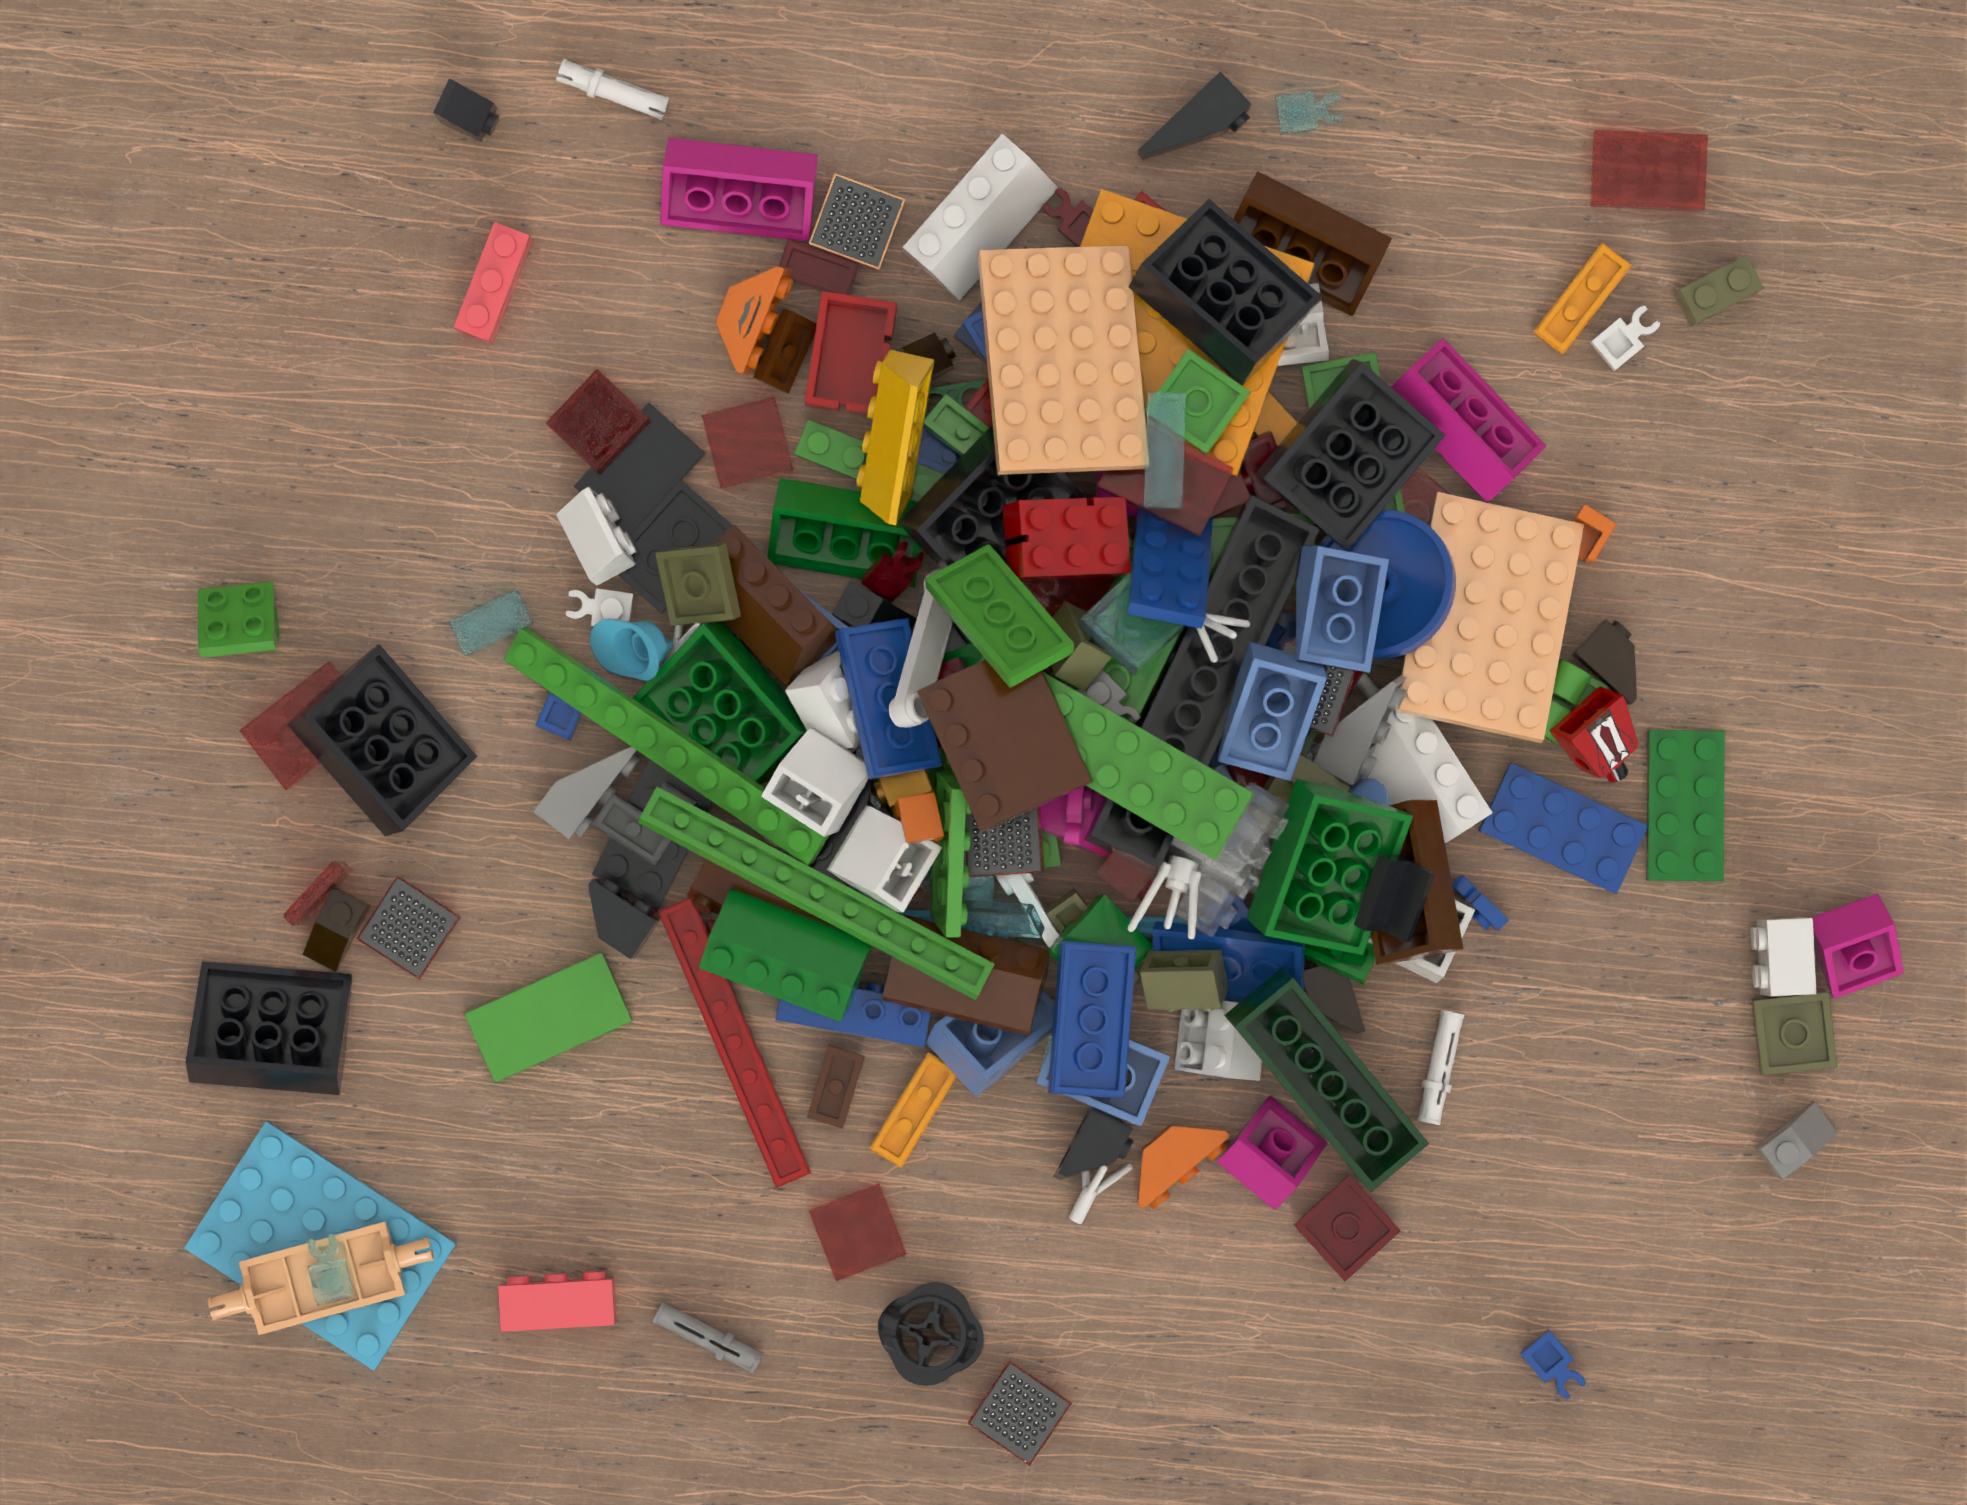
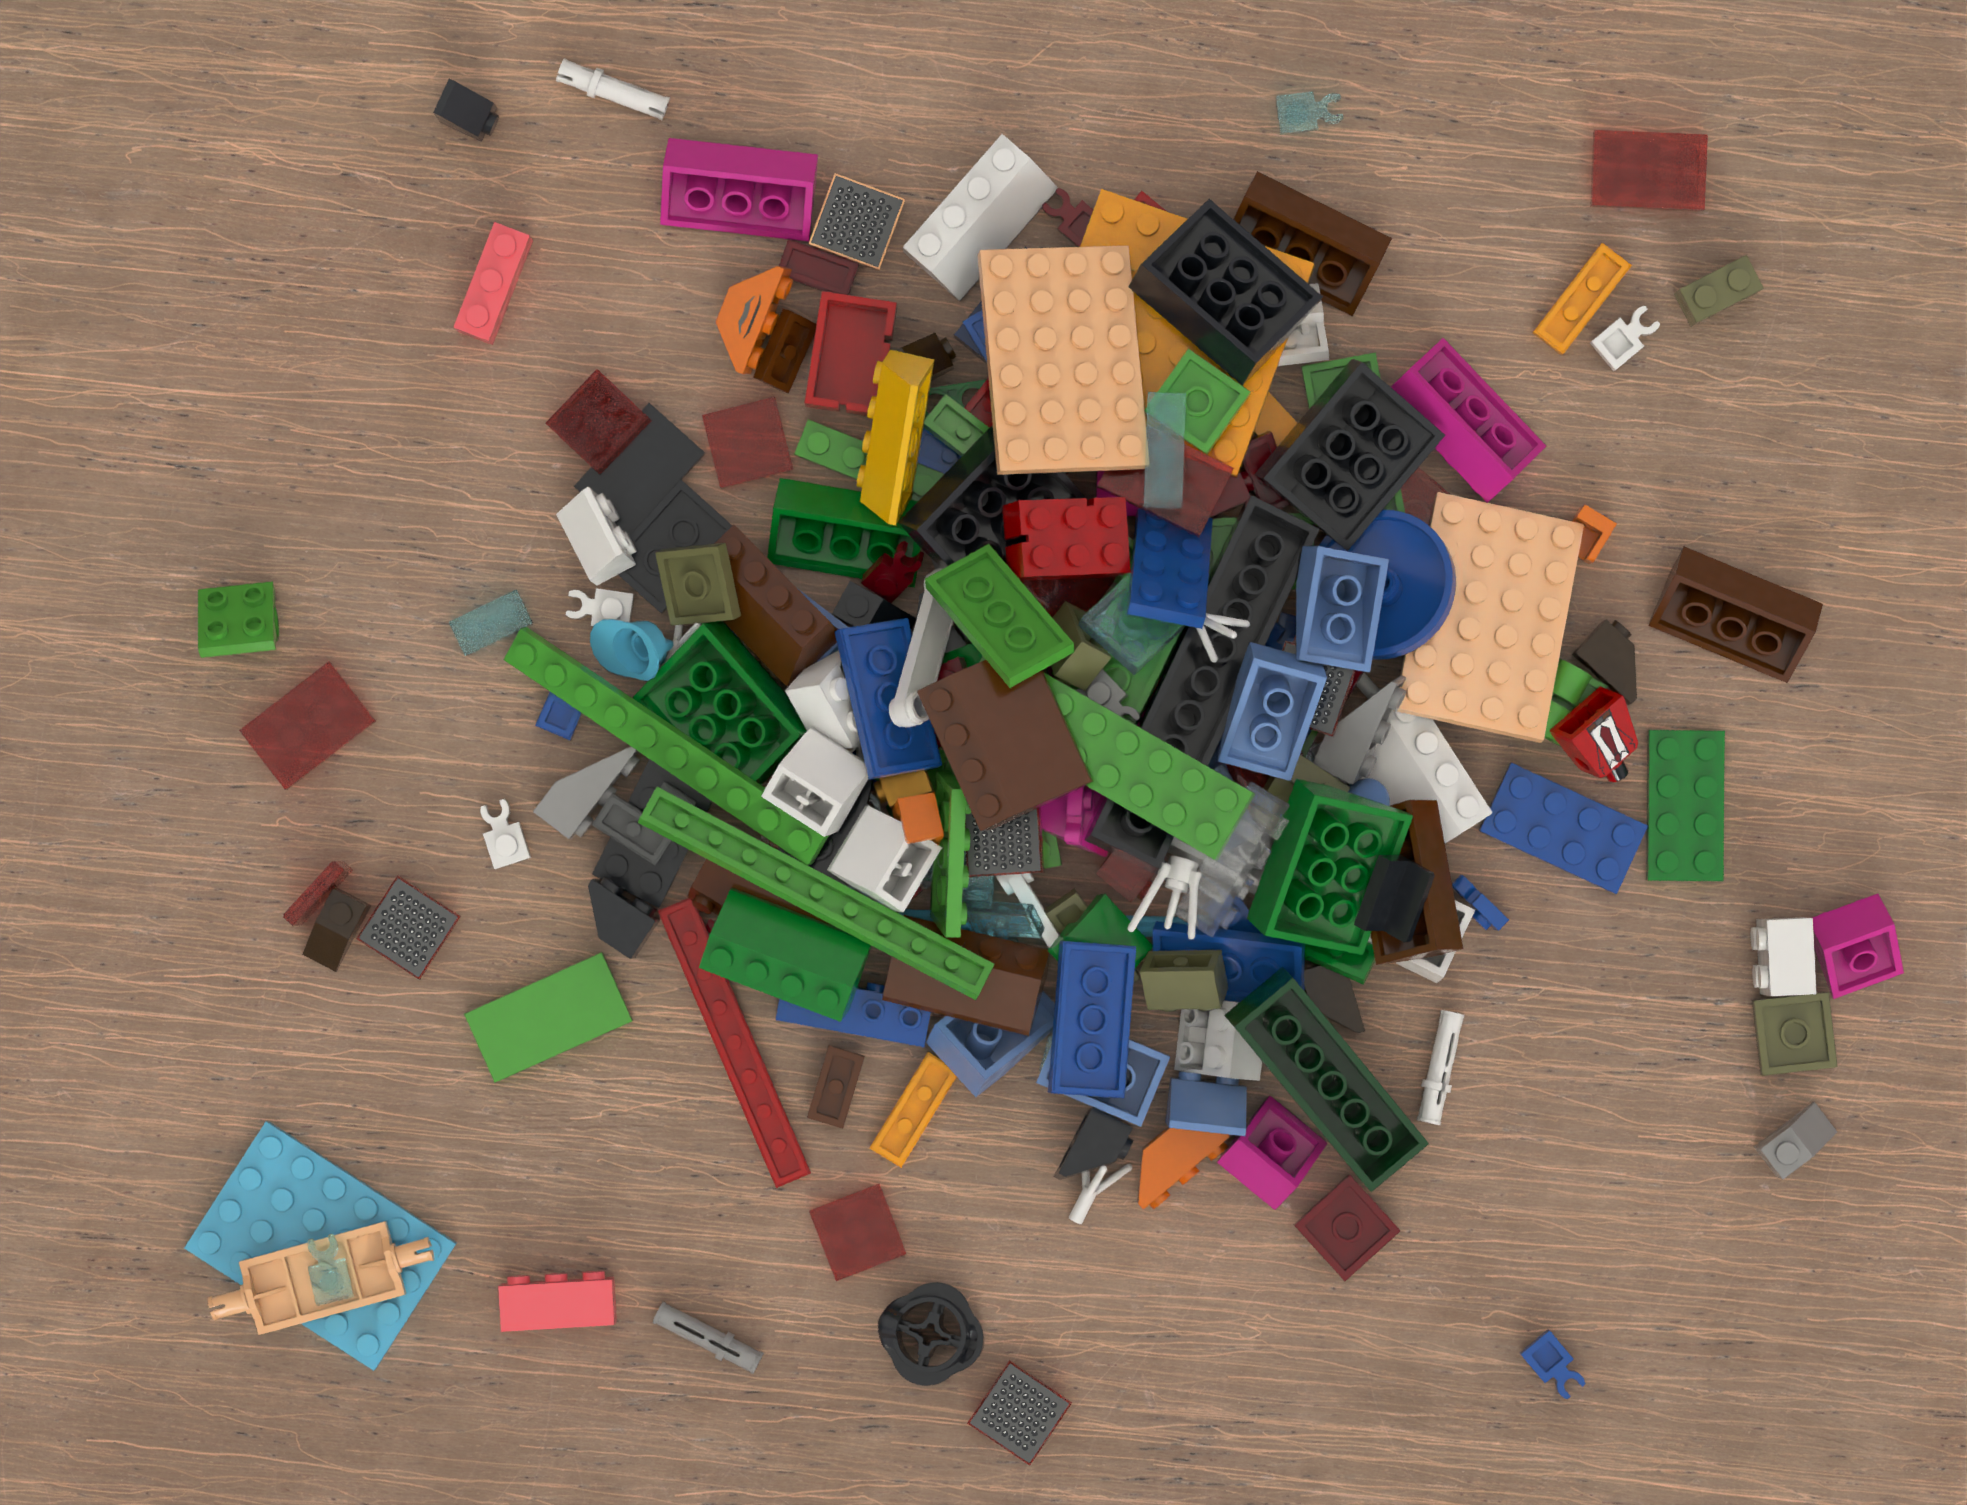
black slope [185,961,352,1095] -> none
black slope [287,644,477,837] -> none
black slope [1138,72,1252,160] -> none
none -> white plate [480,799,531,869]
none -> medium blue slope [1165,1071,1247,1136]
none -> reddish brown slope [1649,546,1823,683]

